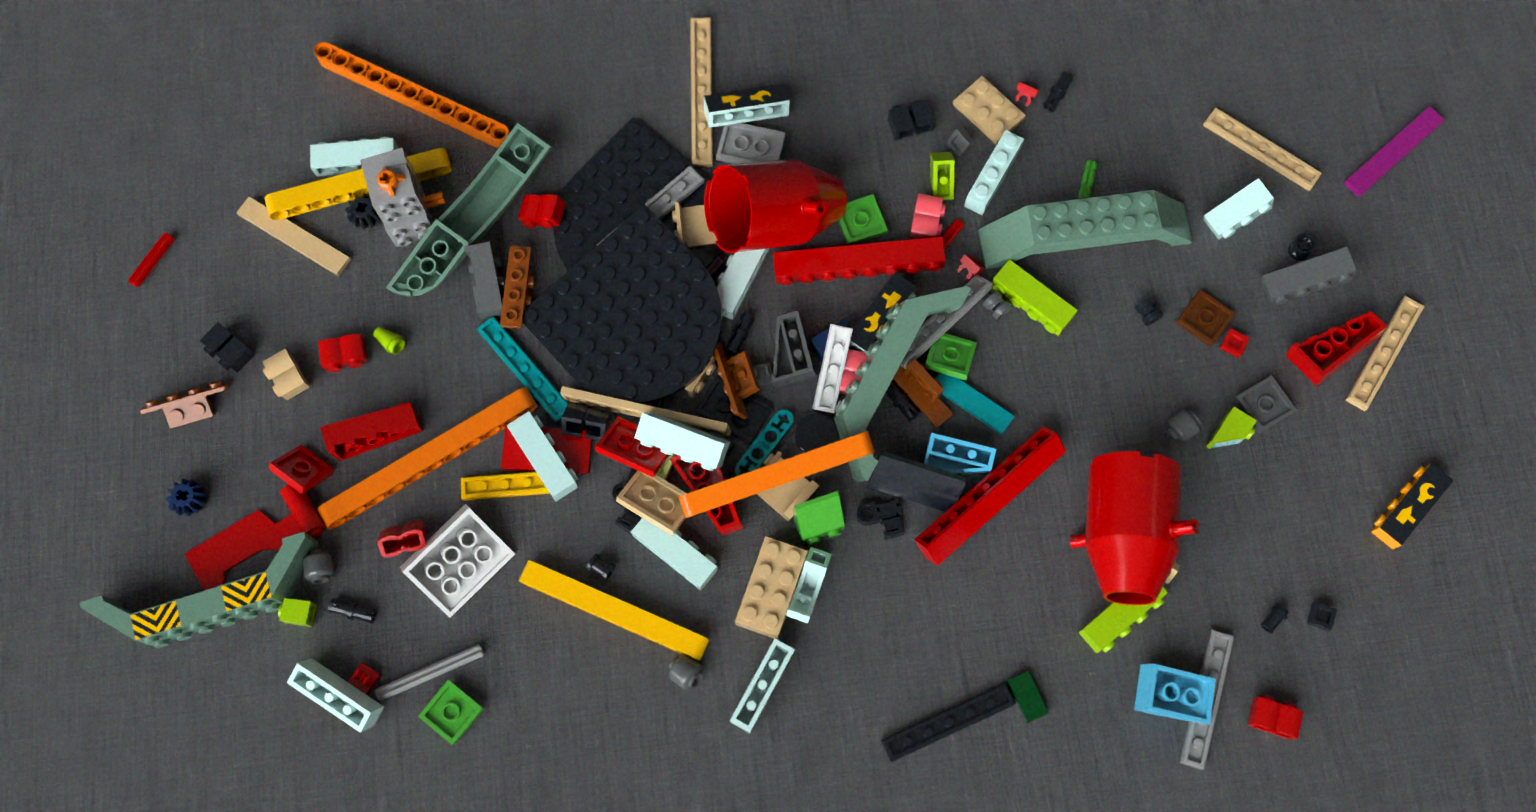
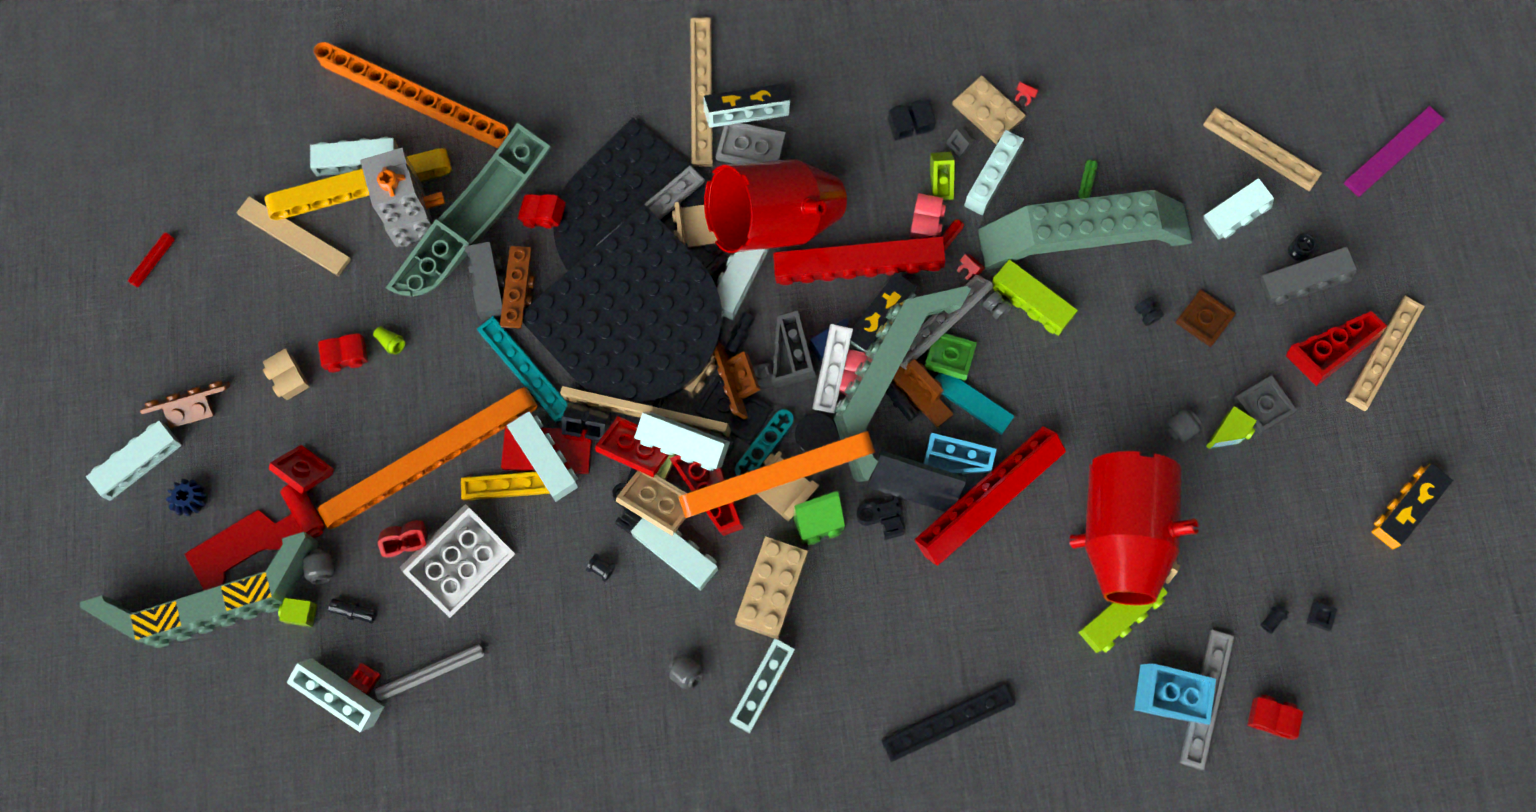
black piece [199,322,255,373] -> none
red wedge [320,402,423,462] -> none
black gear [346,193,380,230] -> none
bright green plate [418,680,484,746] -> none
yellow beam [518,560,709,661] -> none
light aqua arch [786,547,832,623] -> none
bright green plate [838,194,888,245] -> none
dark green tile [1007,671,1049,723] -> none
black pin [1043,72,1074,112] -> none
red plate [1219,328,1250,358] -> none
none -> light aqua brick [86,421,182,501]

